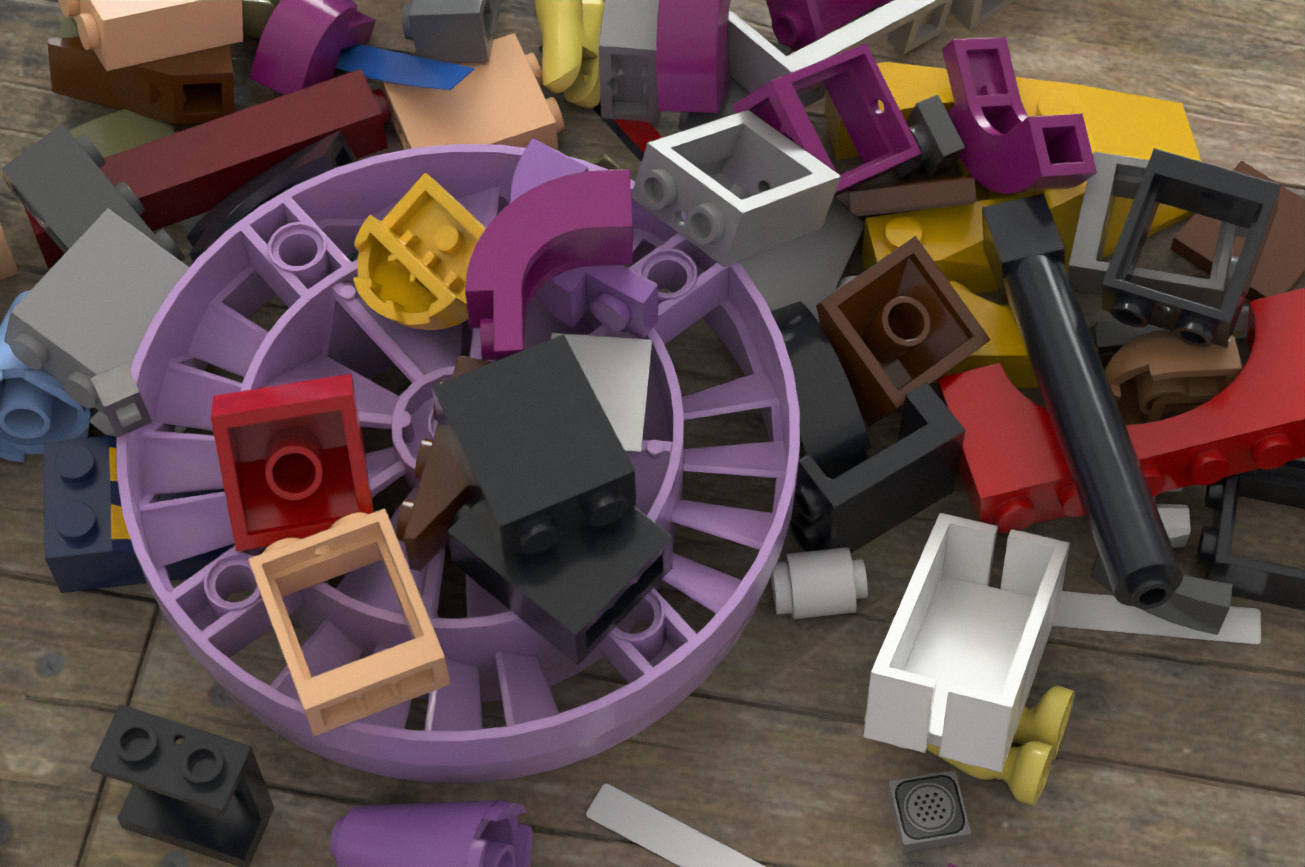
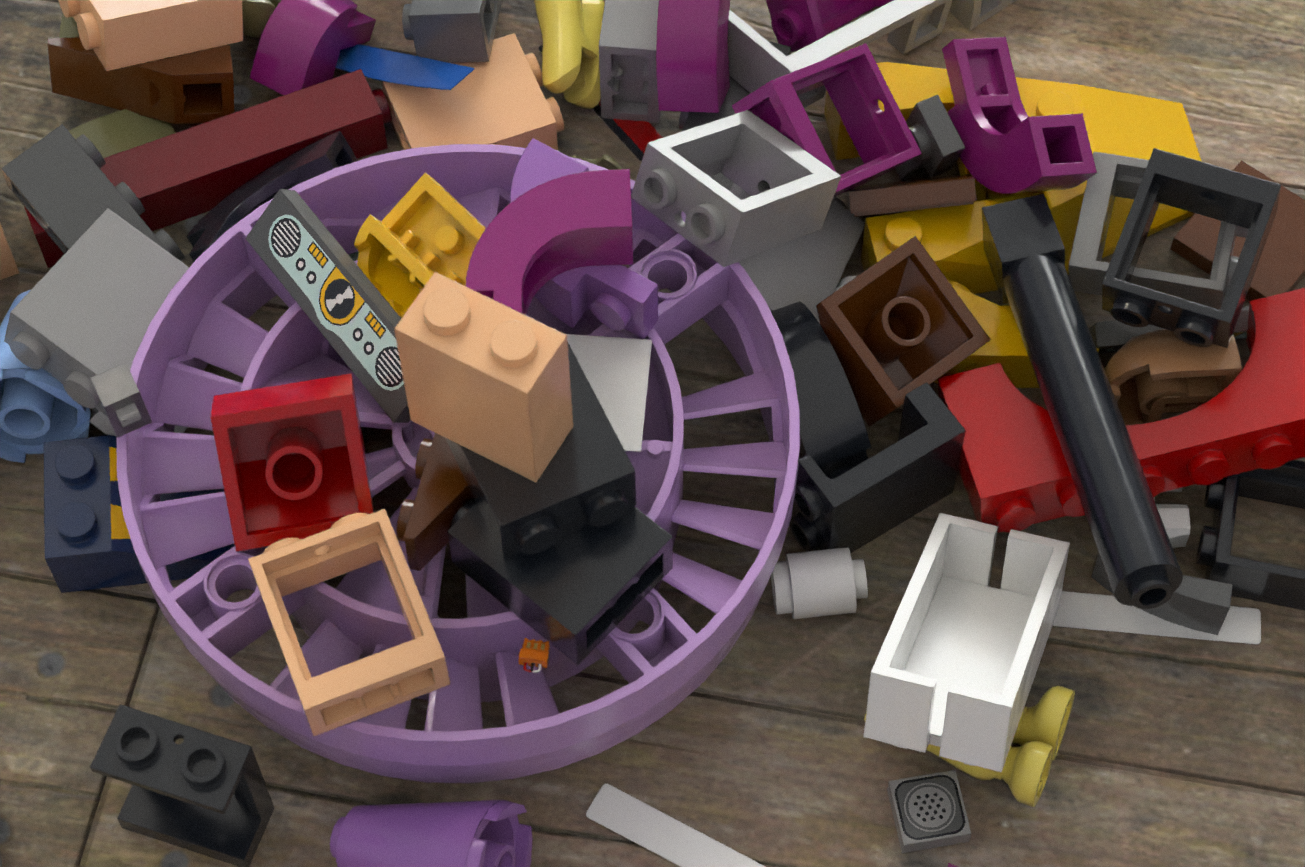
none -> tile [245,189,411,423]
none -> light nougat brick [394,272,573,483]
none -> orange piece [518,638,550,673]

